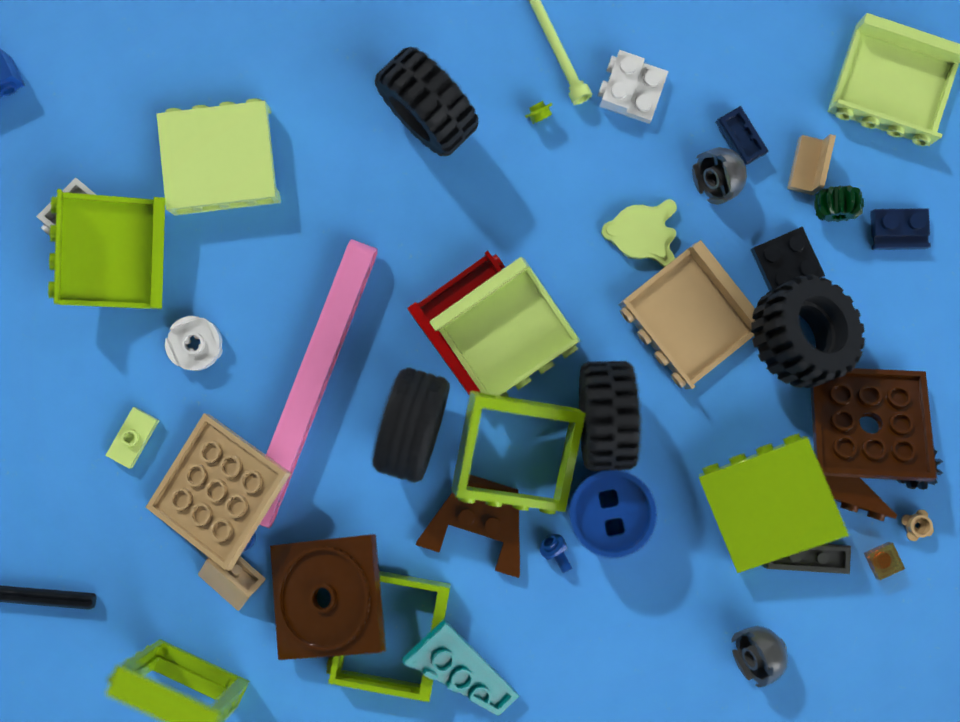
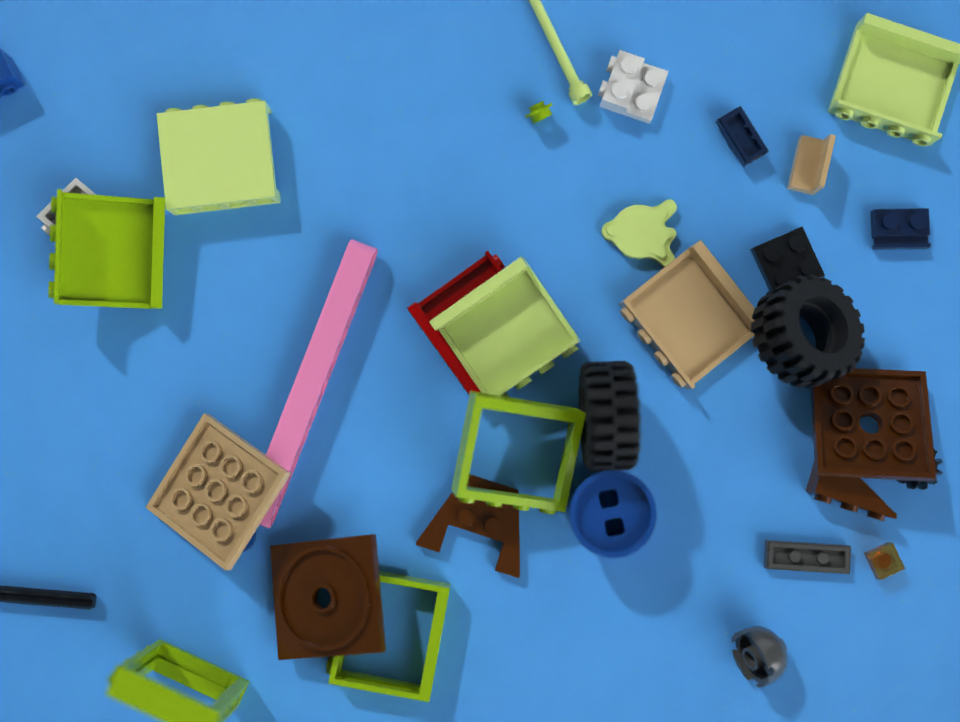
yellowish green plate [105,407,160,469] -> none
white plate [165,316,223,371] -> none
tan panel [198,556,266,611] -> none
black tyre [372,368,450,483] -> none
black tyre [375,47,478,157] -> none
teal wing [402,619,519,716] -> none
blue plate [540,534,572,573] -> none
flat silver cylinder [692,147,747,205] -> none
lime panel [699,433,849,573] -> none
dark green gear [814,185,864,222] -> none
tan plate [901,509,934,541] -> none

